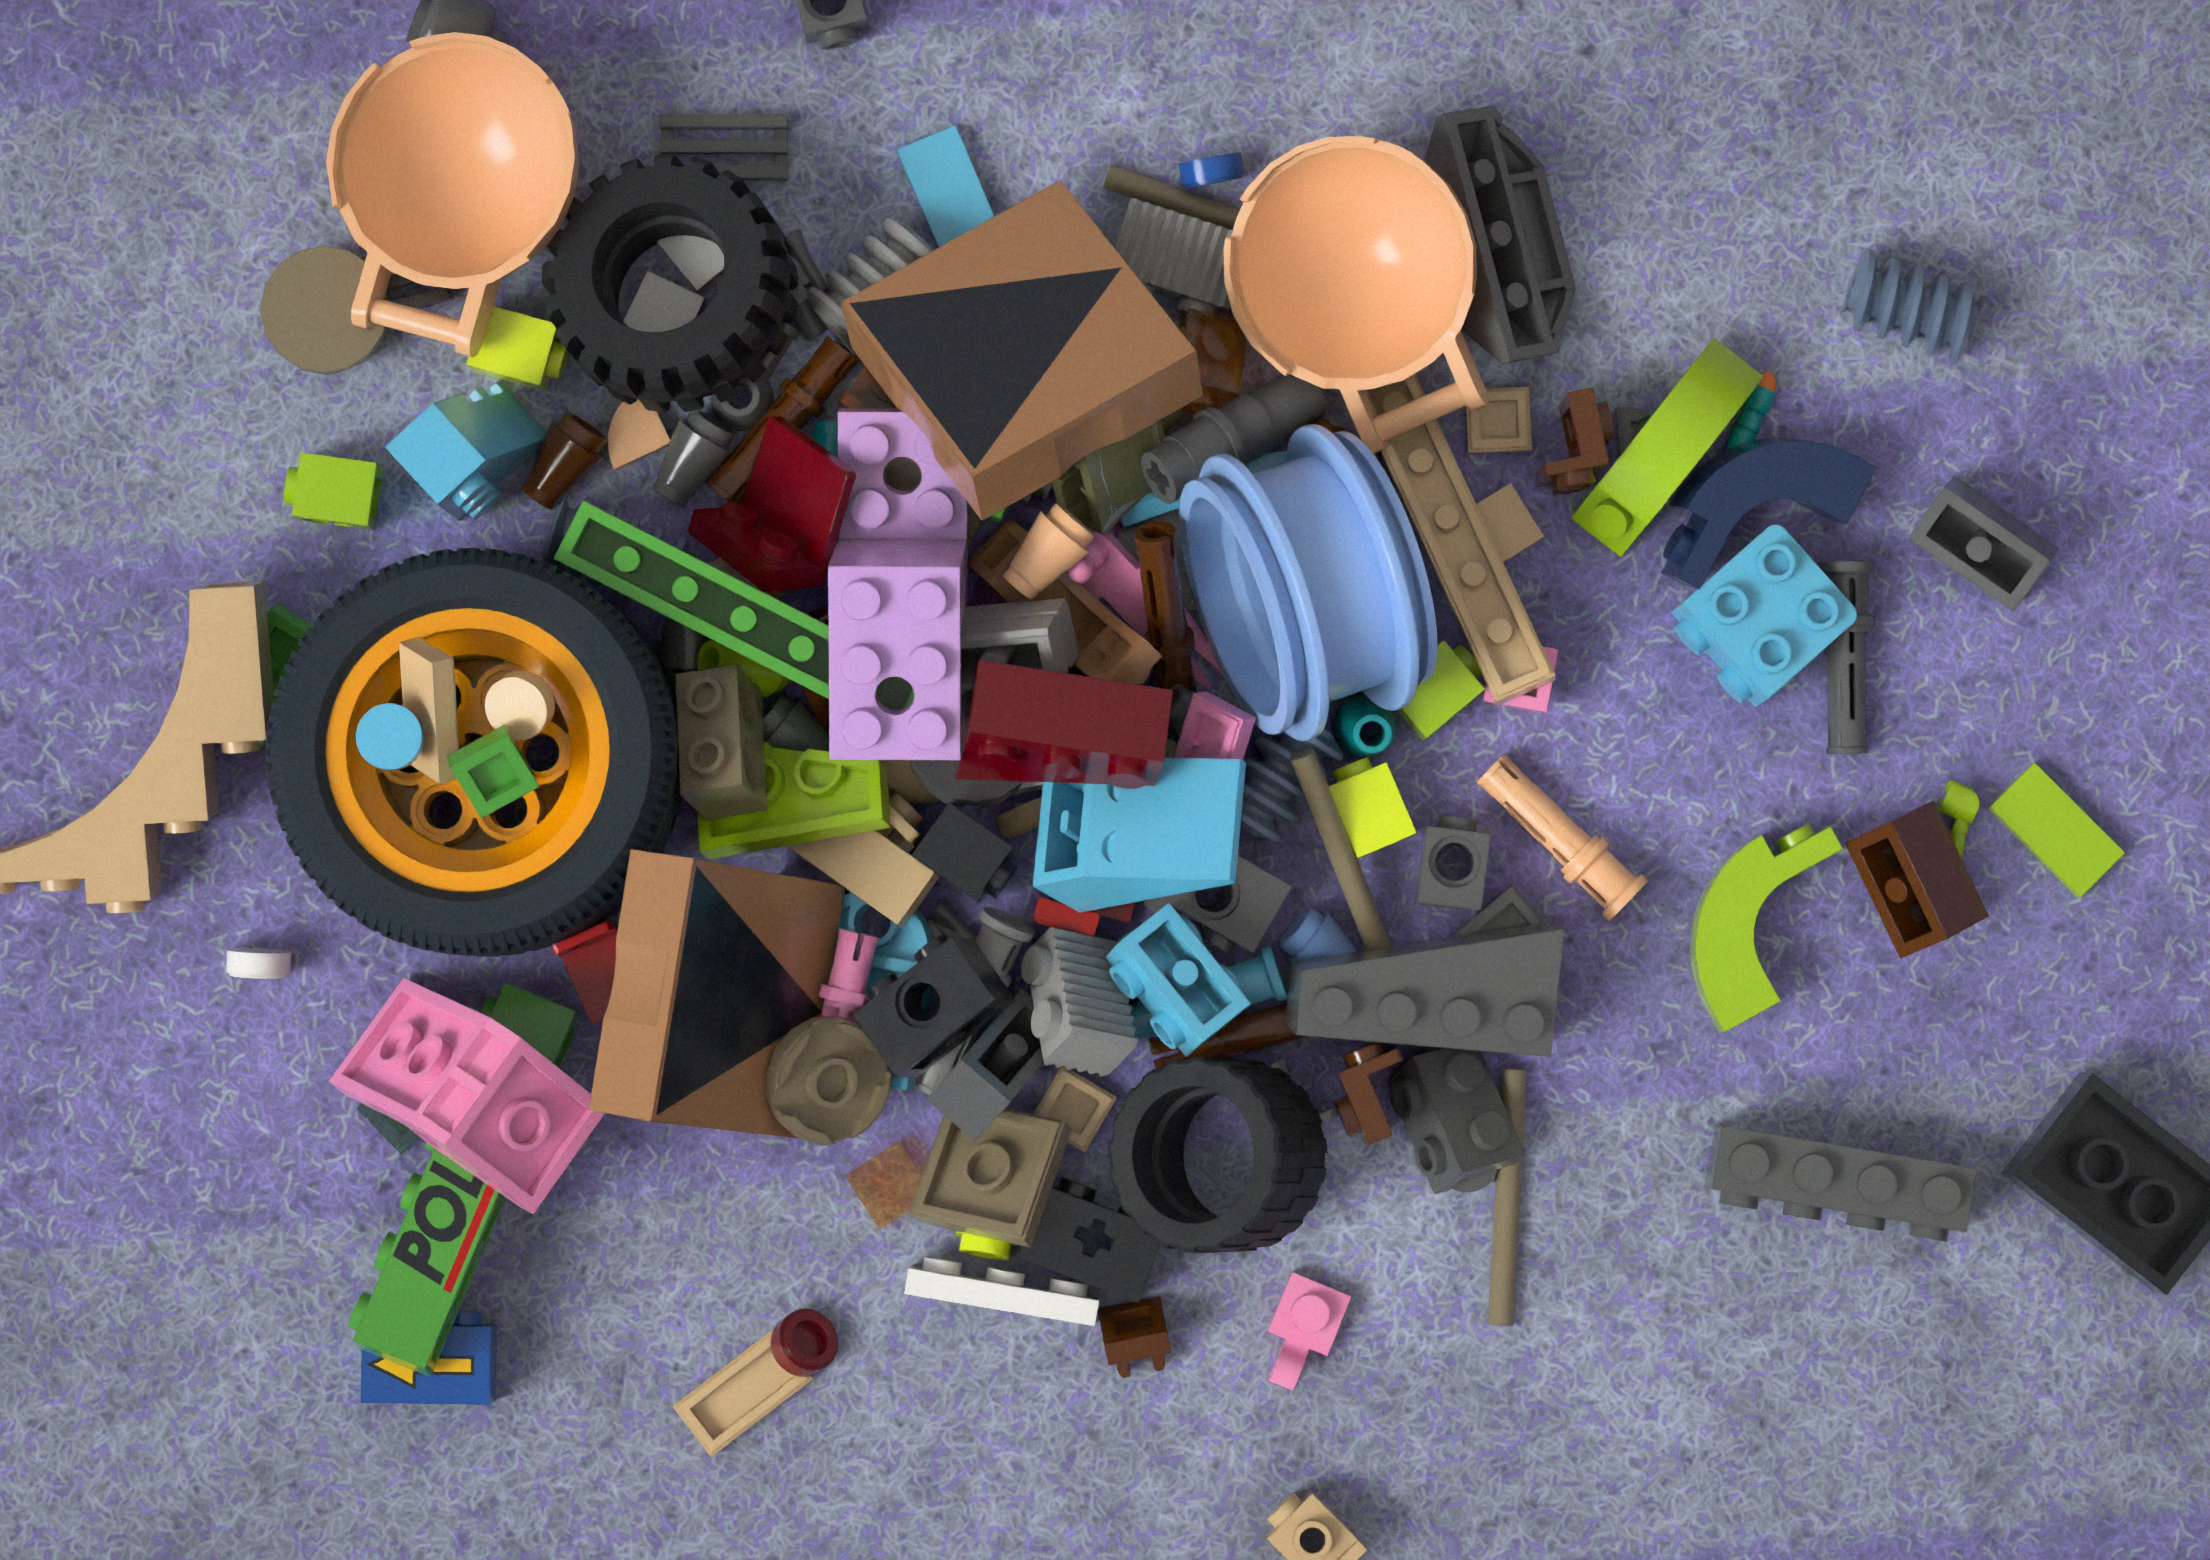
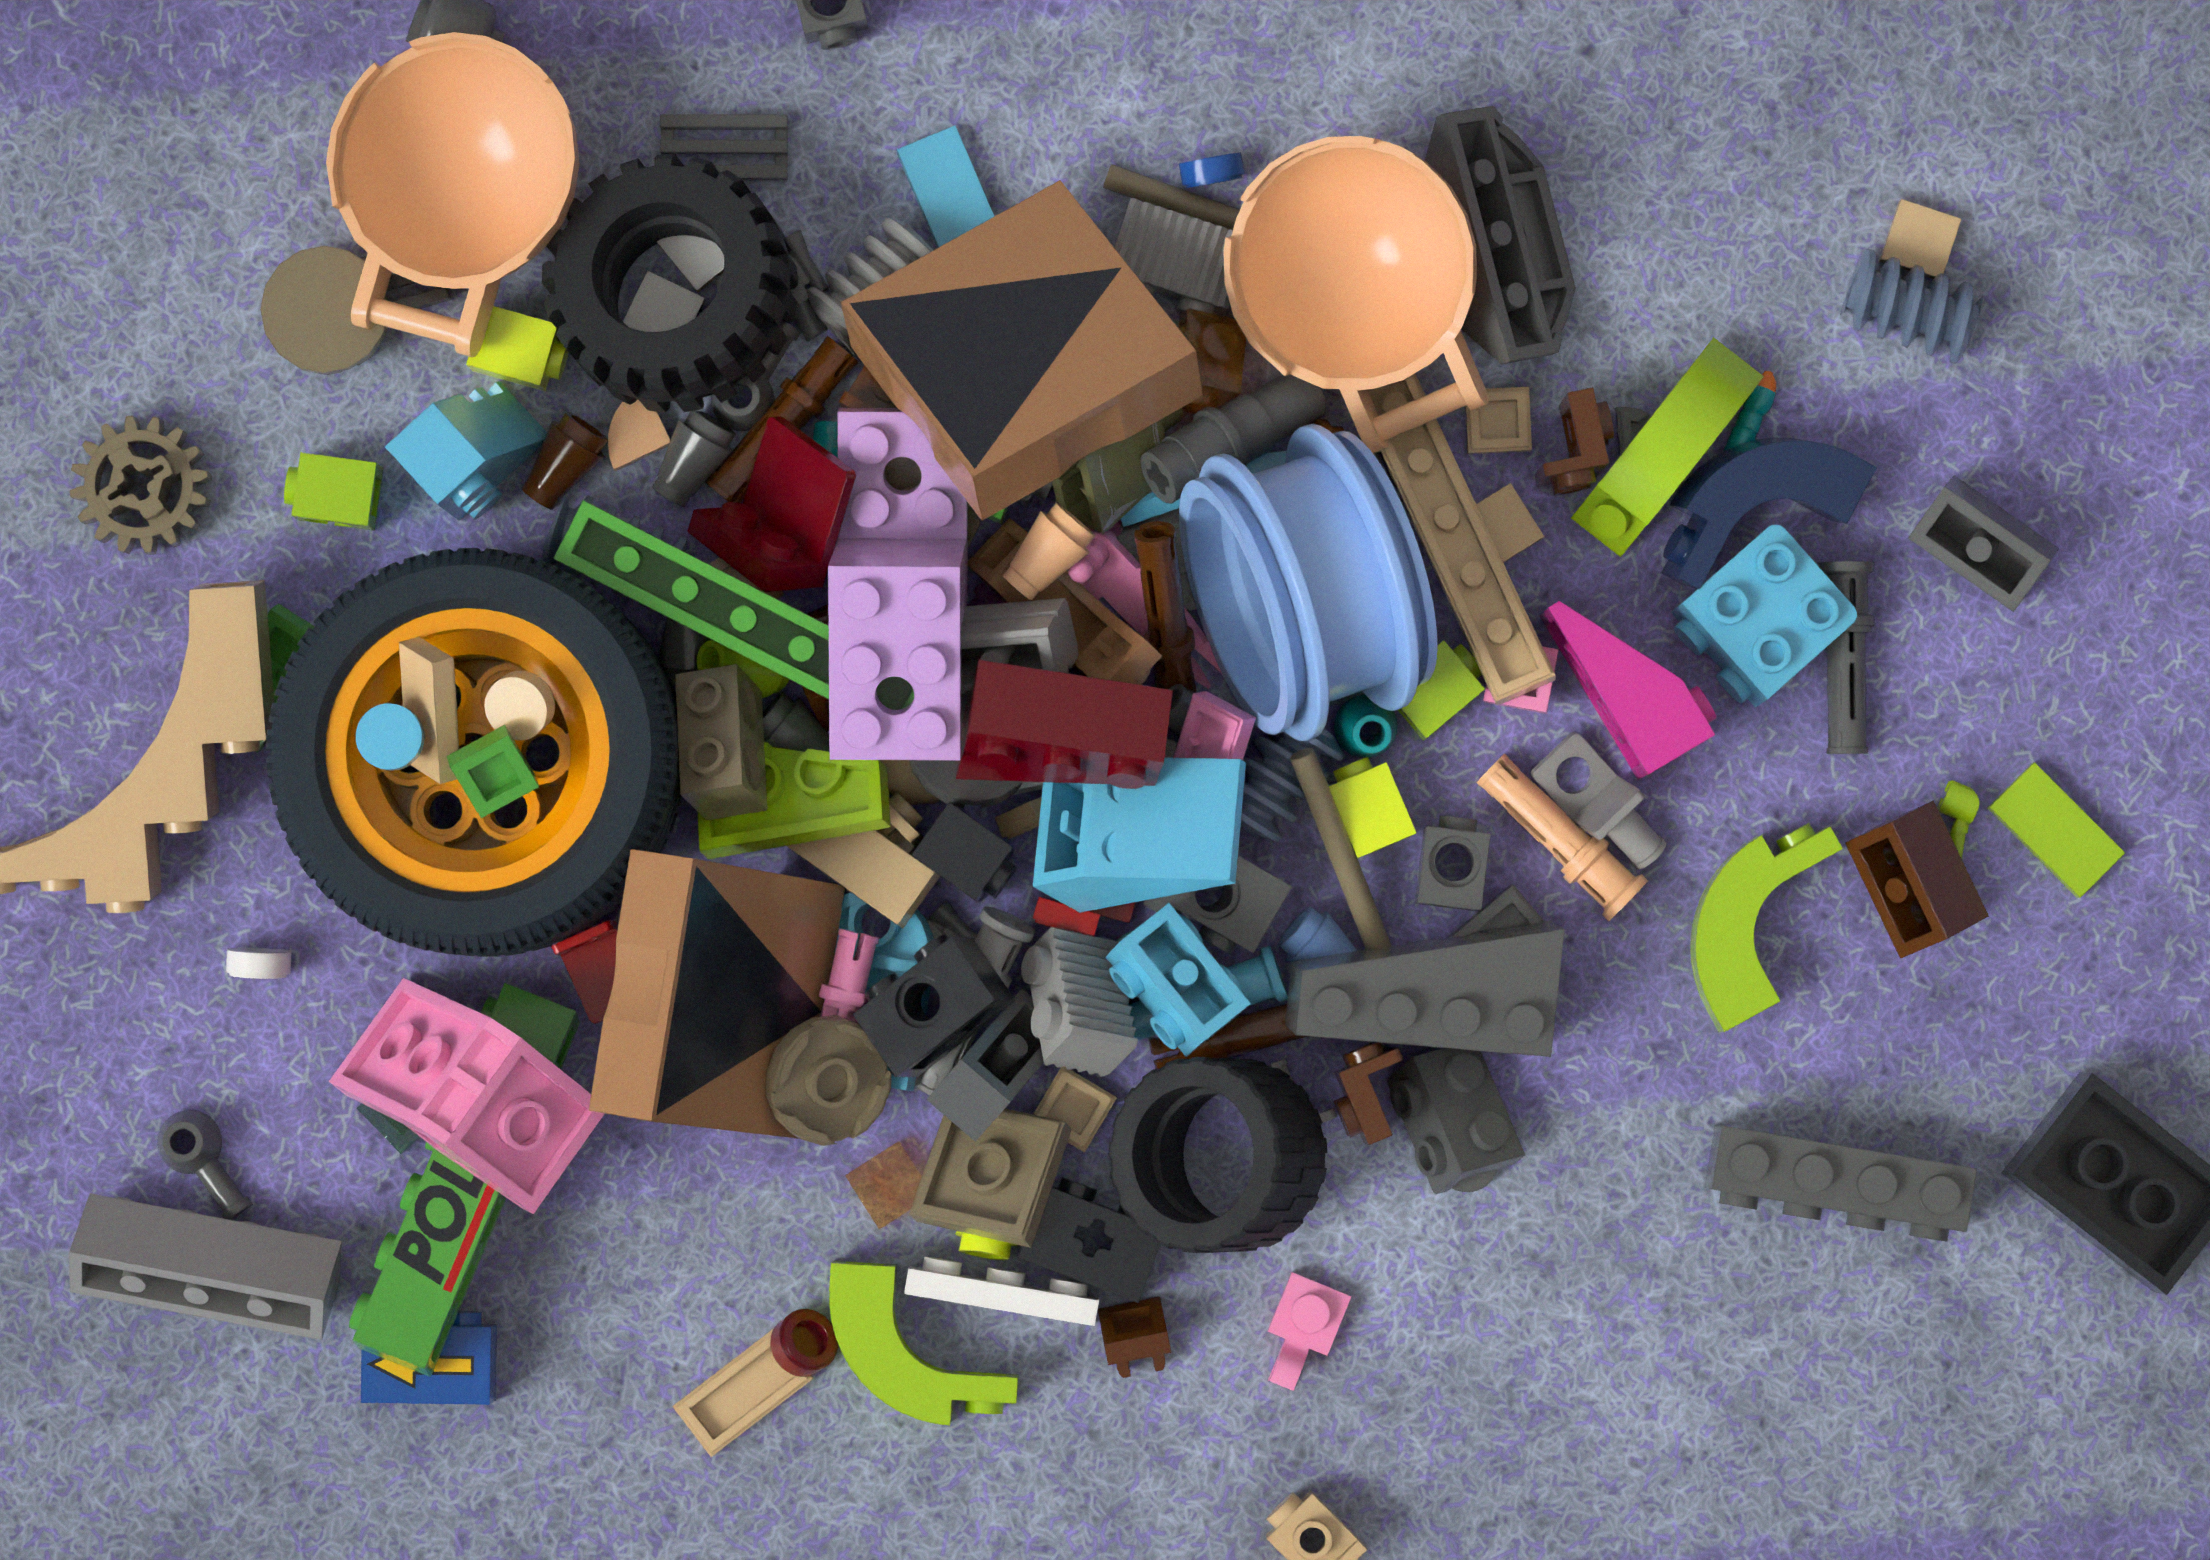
dark tan bar [1488,1069,1527,1326] -> none
none -> light grey brick [69,1193,342,1340]
none -> dark tan gear [70,415,212,555]
none -> dark grey bar [157,1110,253,1220]
none -> lime arch [829,1261,1019,1426]
none -> light grey bracket [1531,732,1667,870]
none -> dark pink slope [1540,601,1717,780]
none -> tan tile [1879,199,1961,279]

